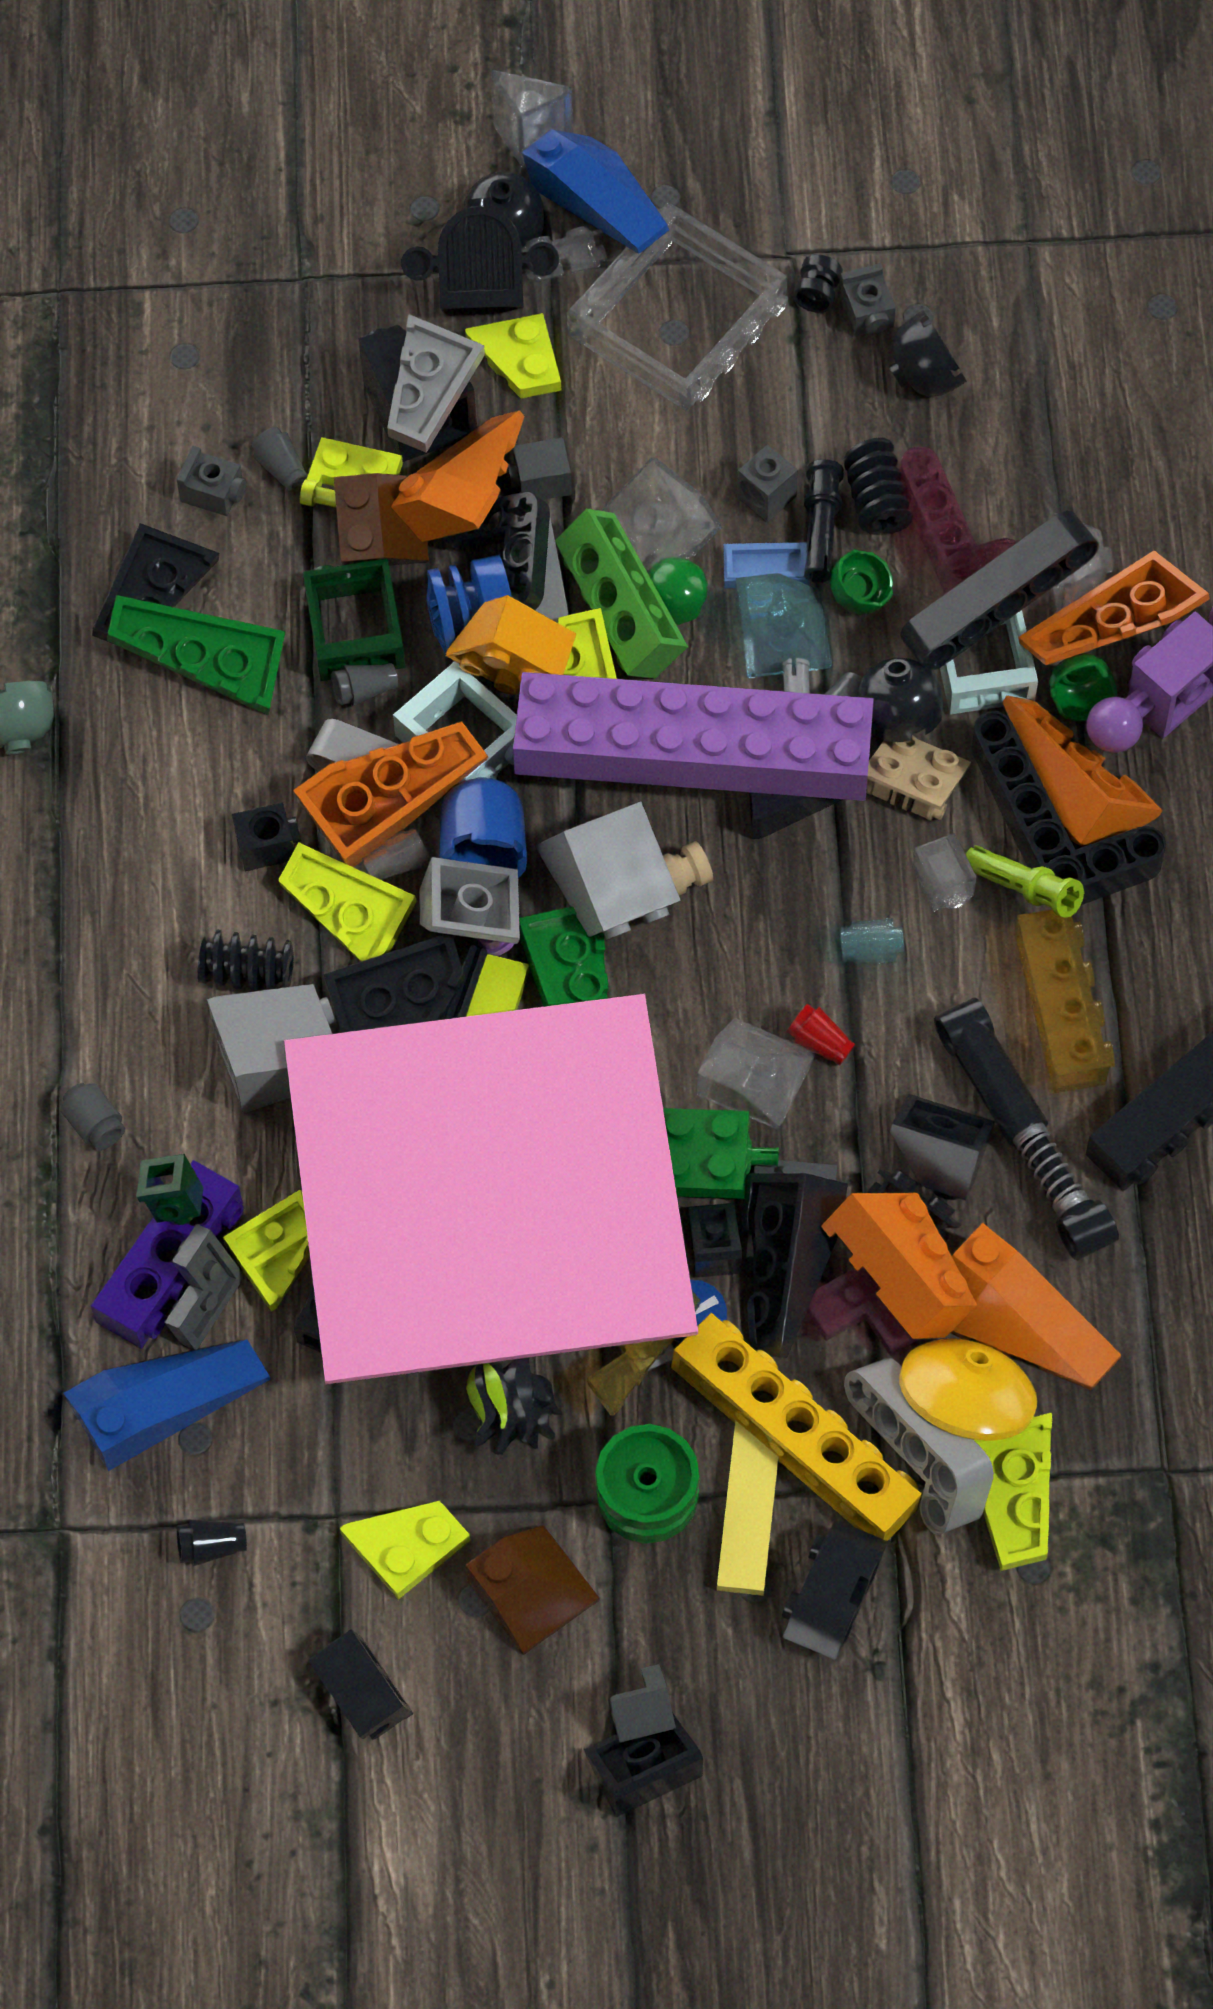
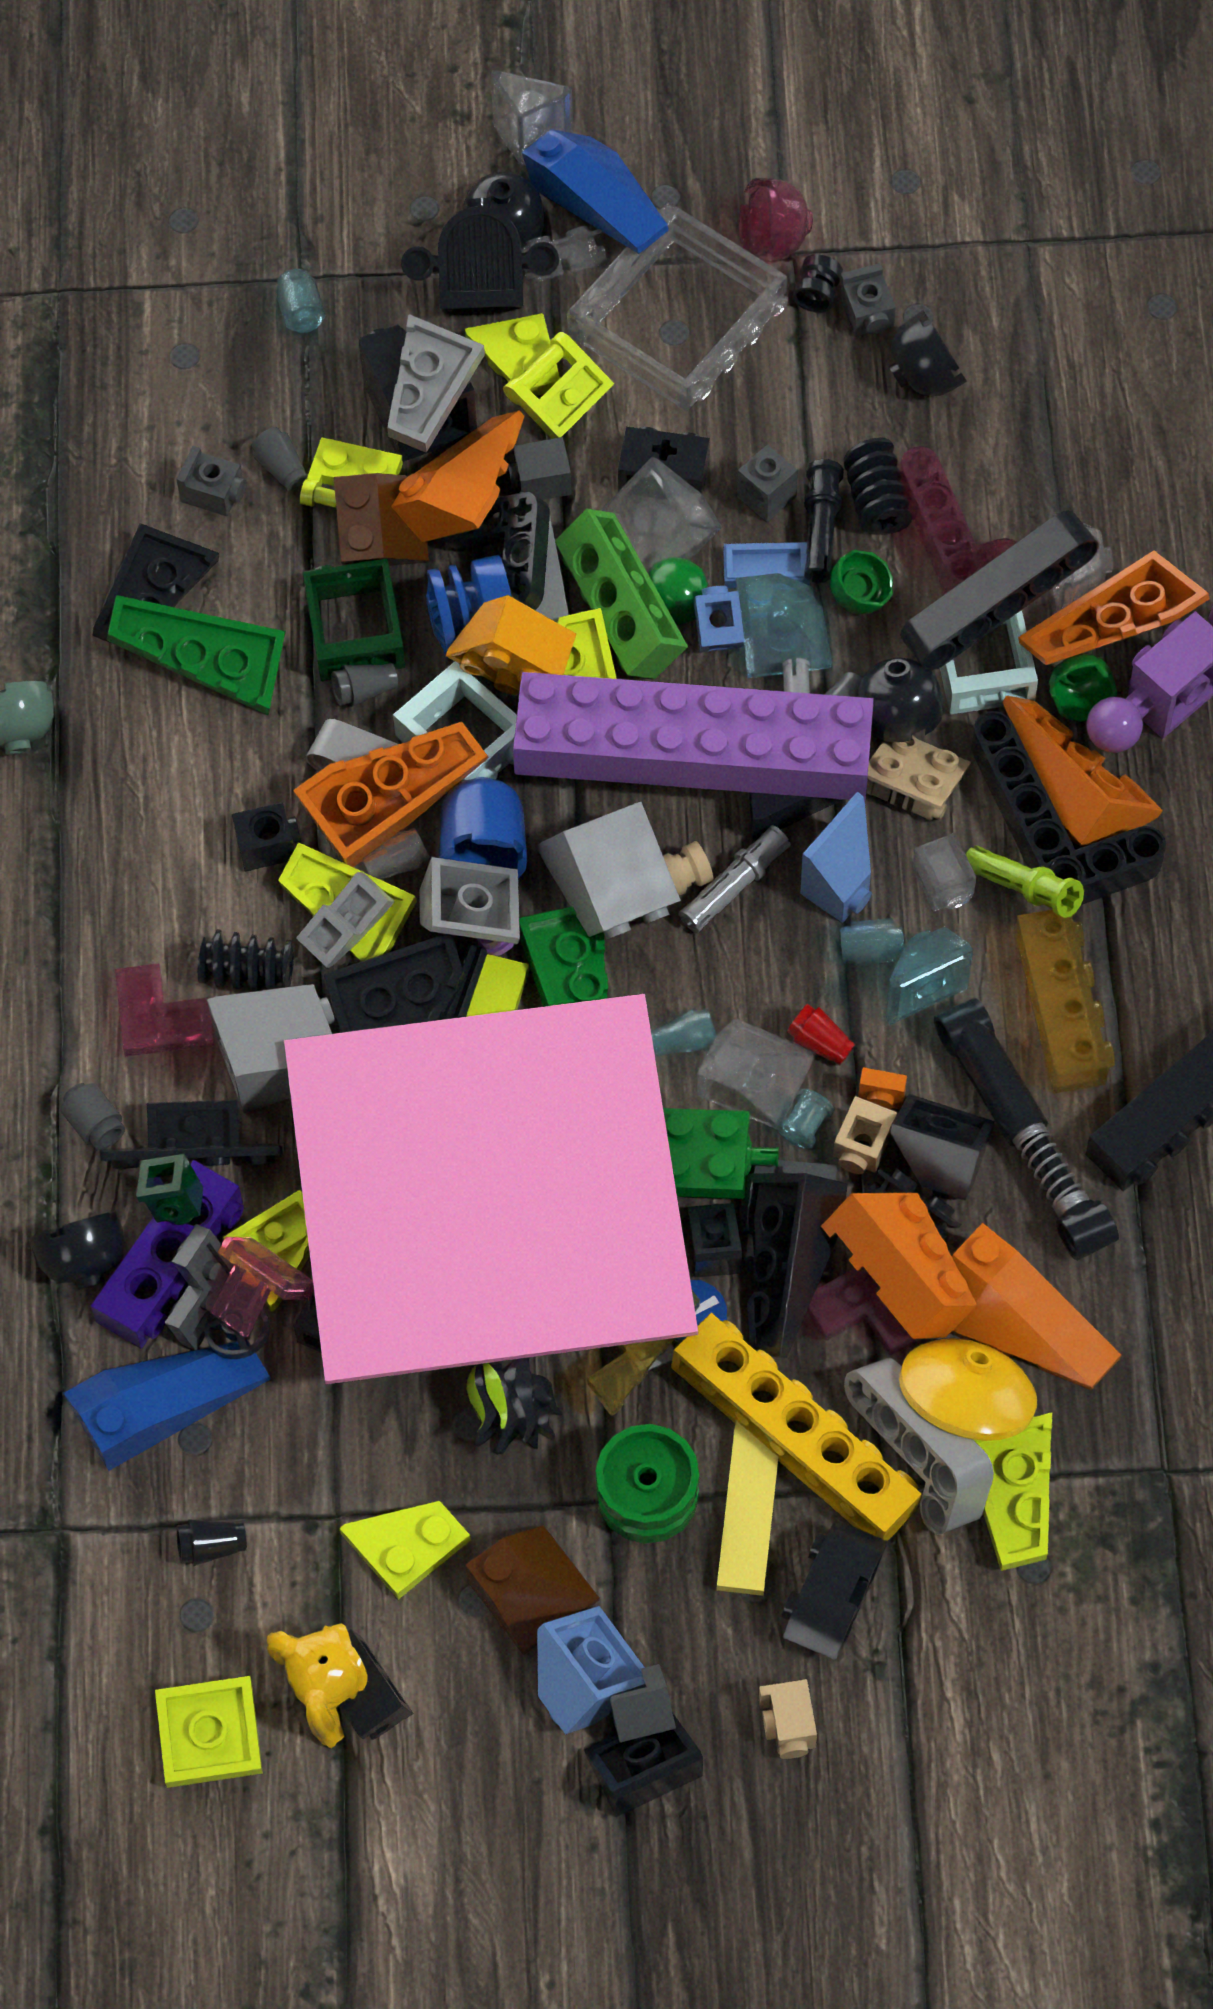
none -> black cylinder [29,1211,125,1290]
none -> black bracket [100,1099,285,1169]
none -> clear pink plate [115,963,214,1057]
none -> neon yellow plate [155,1676,263,1788]
none -> clear pink piece [205,1237,314,1359]
none -> yellow hair [267,1623,367,1748]
none -> clear light blue brick [276,269,325,333]
none -> light grey slope [296,872,395,968]
none -> neon yellow plate [503,332,614,439]
none -> medium blue slope [537,1606,645,1735]
none -> black brick [618,426,710,503]
none -> clear light blue cone [651,1007,718,1057]
none -> light grey pin [678,825,791,933]
none -> medium blue brick [694,586,745,653]
none -> clear pink cylinder [739,178,813,261]
none -> tan brick [759,1679,817,1759]
none -> clear light blue bush [777,1089,834,1149]
none -> medium blue slope [800,792,872,923]
none -> tan brick [833,1096,897,1174]
none -> orange plate [858,1067,907,1110]
none -> clear light blue slope [885,926,973,1025]

